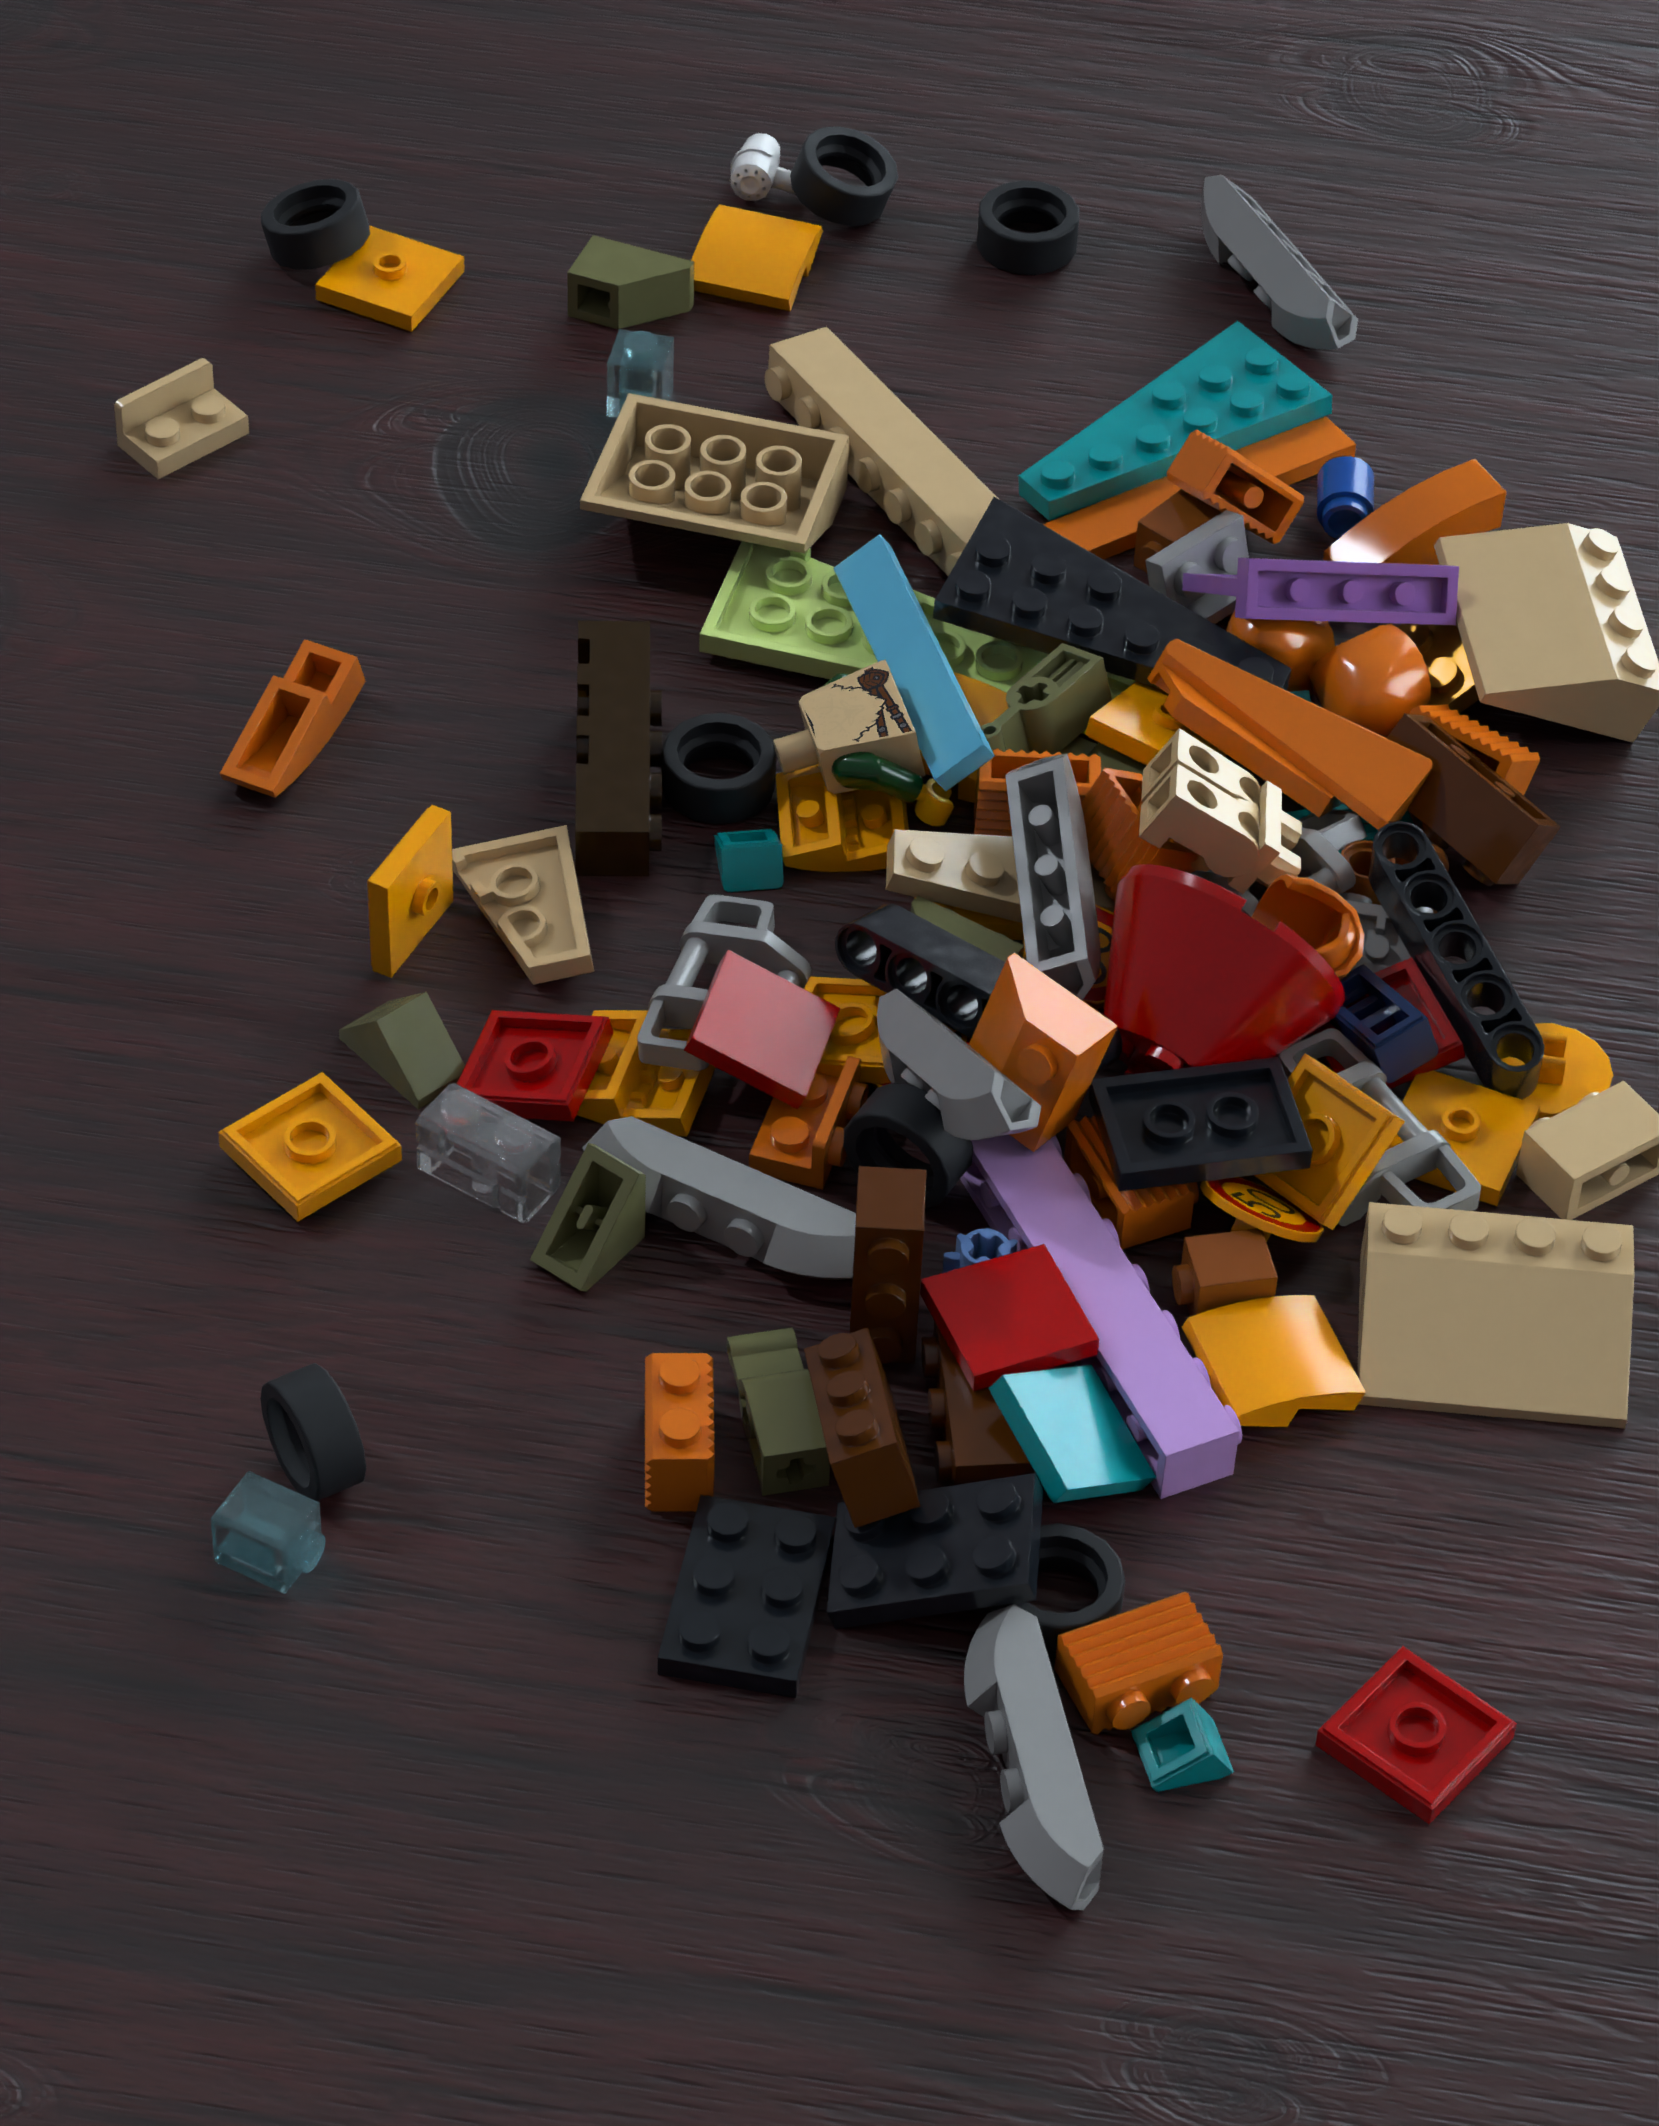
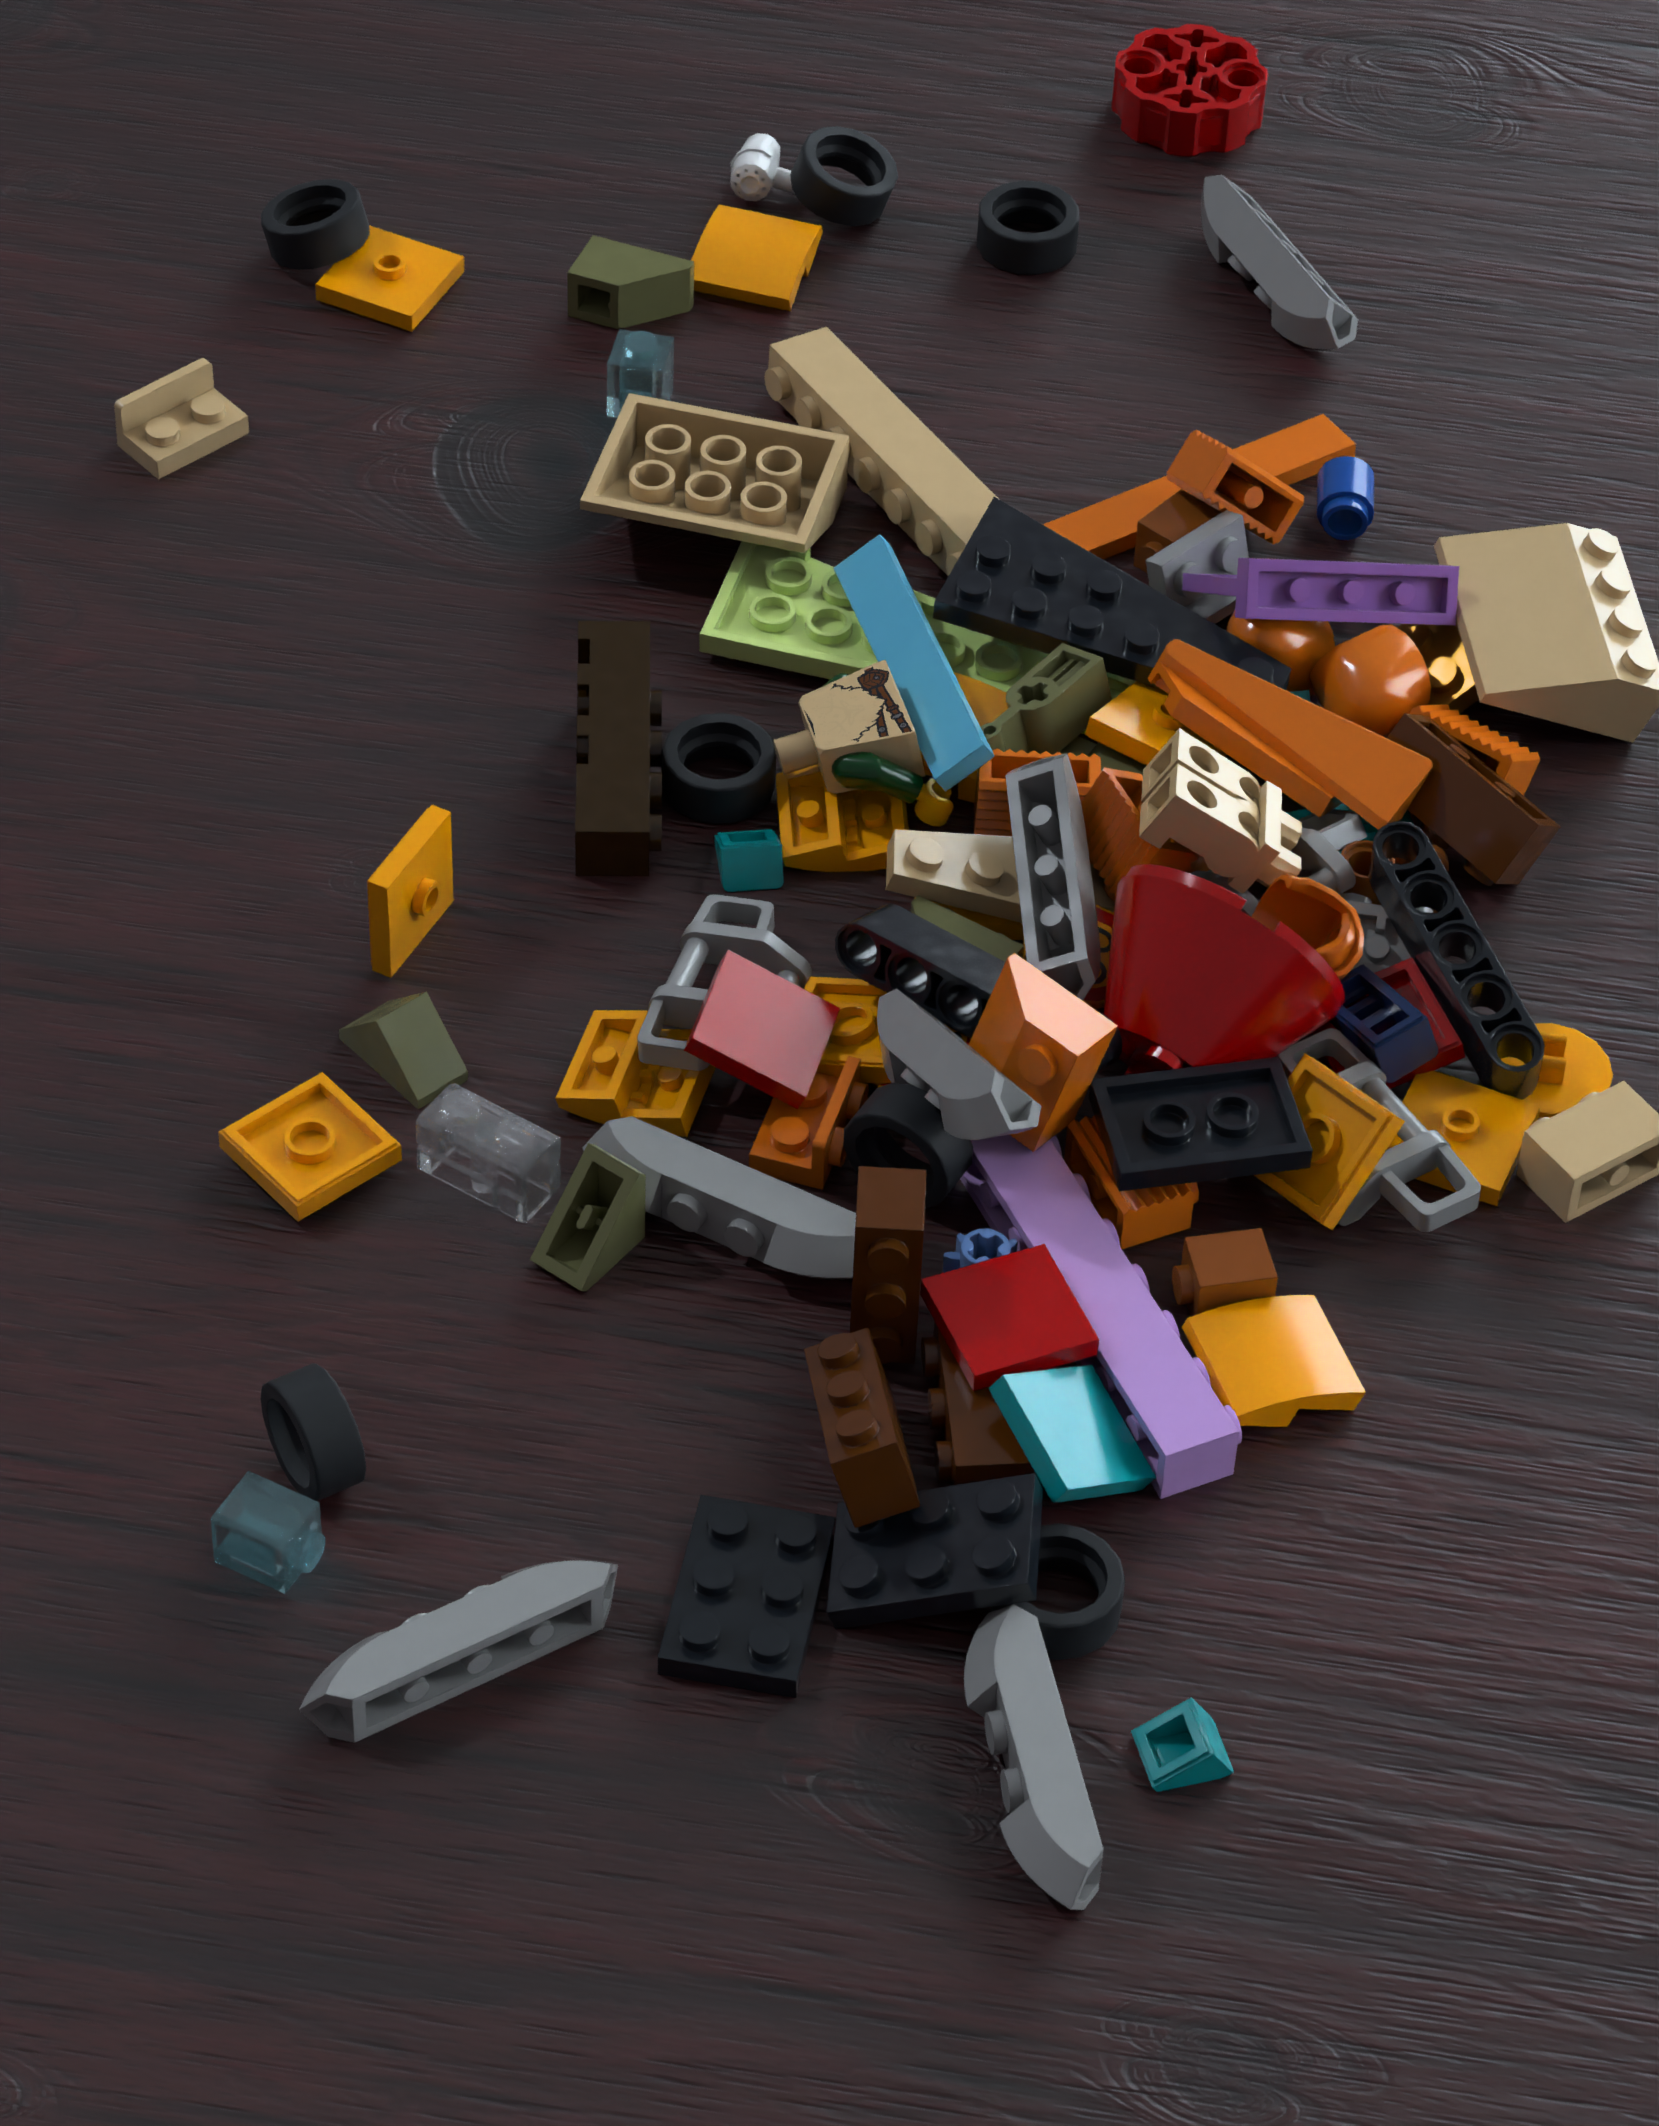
orange slope [220,639,366,798] -> none
red tile [450,1010,614,1122] -> none
tan wing [452,825,595,985] -> none
orange brick [645,1353,715,1511] -> none
olive piece [726,1328,830,1496] -> none
teal wing [1018,321,1332,521] -> none
orange brick [1054,1592,1223,1735] -> none
light orange piece [1200,1177,1324,1243] -> none
red tile [1315,1646,1517,1824] -> none
orange slope [1323,459,1506,565] -> none
tan slope [1357,1202,1634,1429] -> none
none -> light grey brick [299,1560,618,1743]
none -> red connector [1112,24,1268,157]

